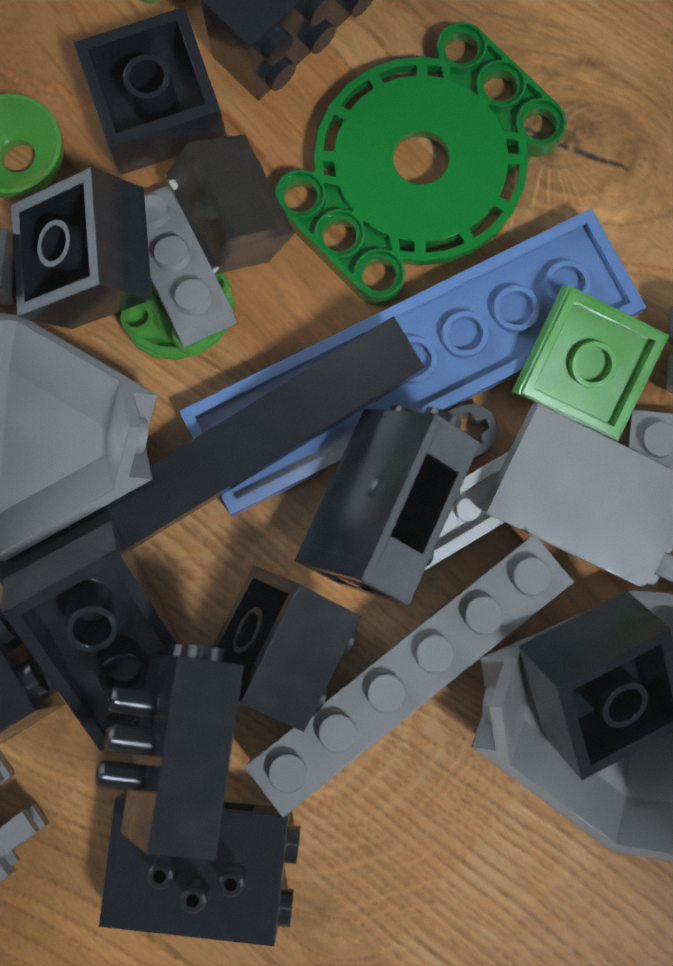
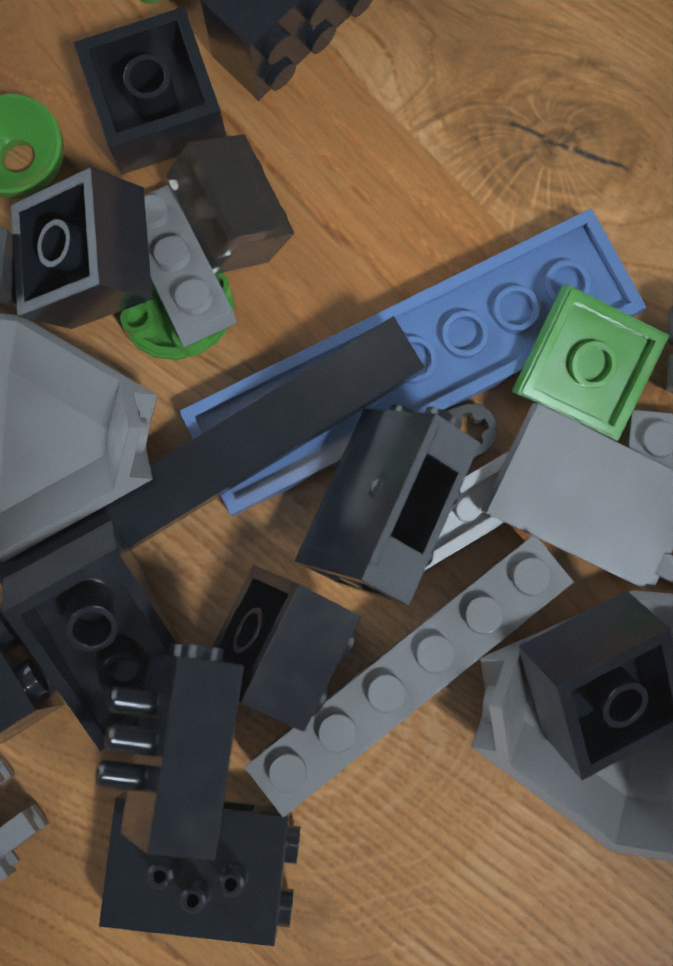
green piece [275,22,567,306] -> none

